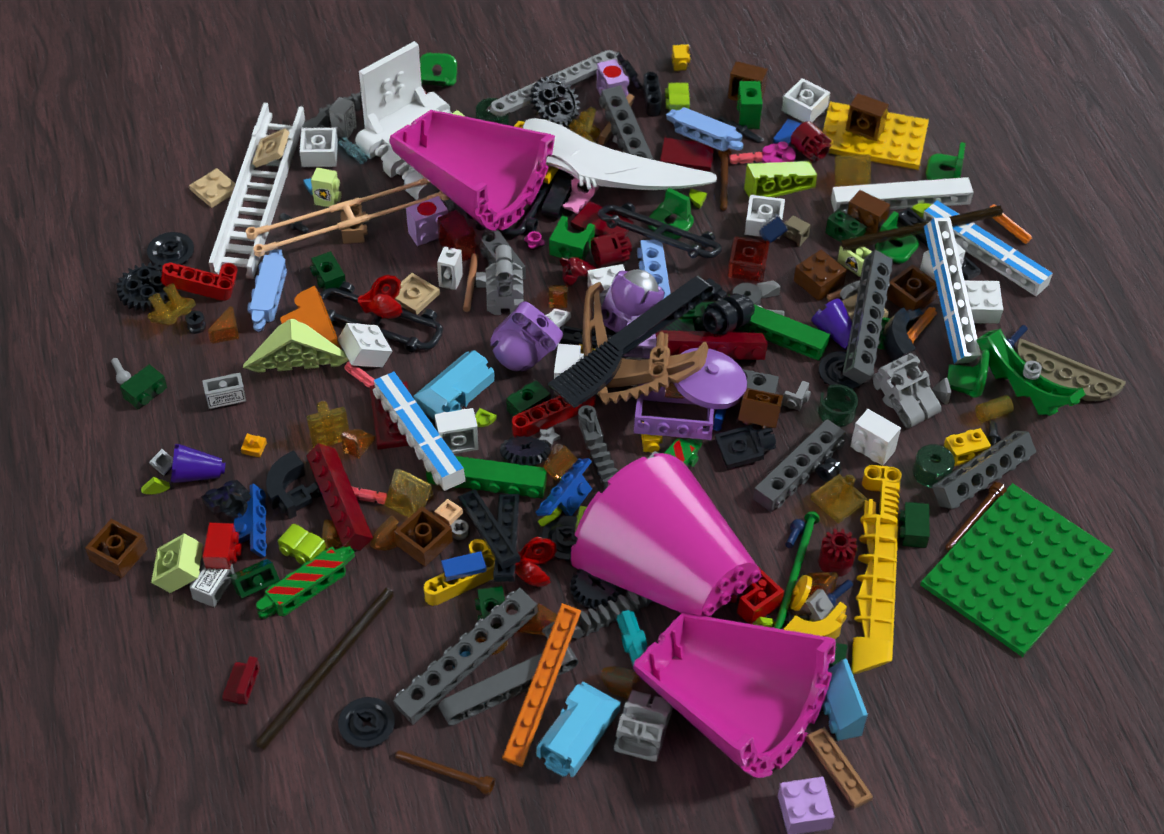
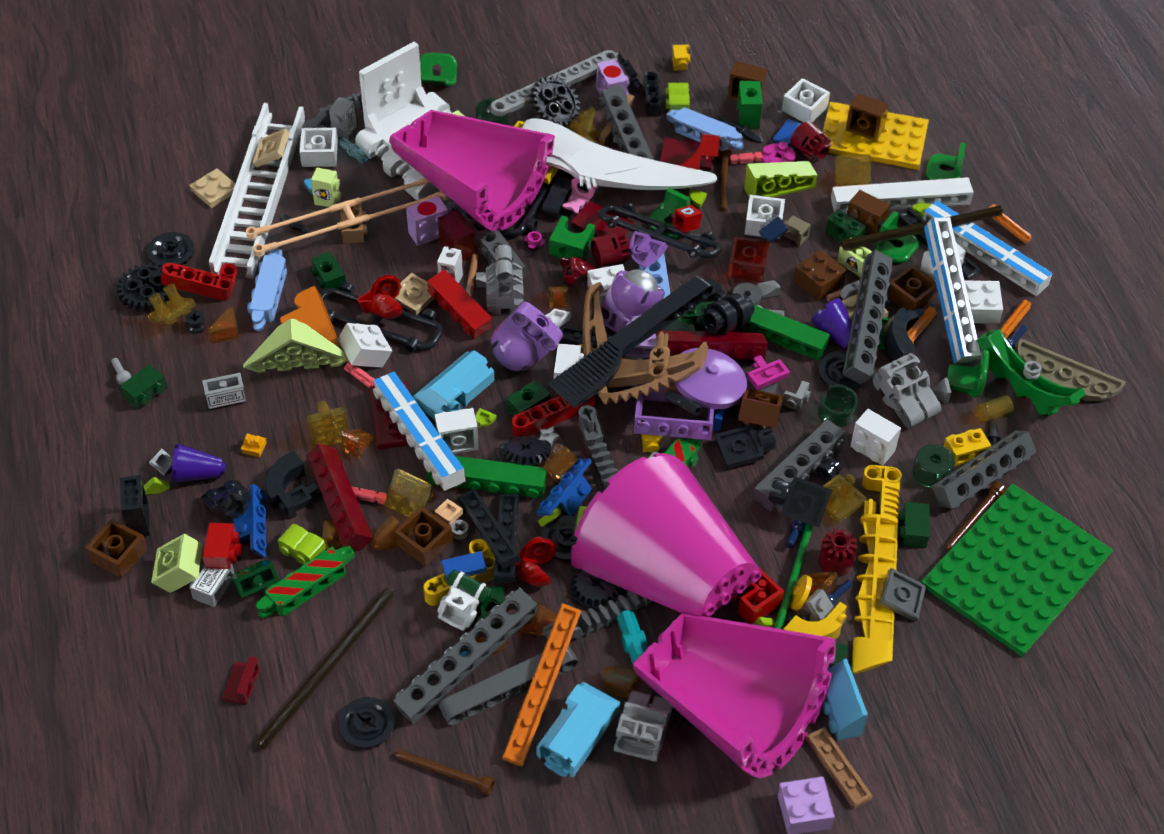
none -> black window [120,475,150,536]
none -> red brick [427,269,492,339]
none -> white piece [438,569,492,631]
none -> medium lavender brick [629,231,668,268]
none -> black piece [665,390,702,416]
none -> red brick [673,205,702,233]
none -> red arch [676,134,720,170]
none -> dark pink plate [747,355,790,390]
none -> black plate [768,476,832,527]
none -> dark grey tile [879,568,926,622]
none -> orange axle [1000,300,1031,338]

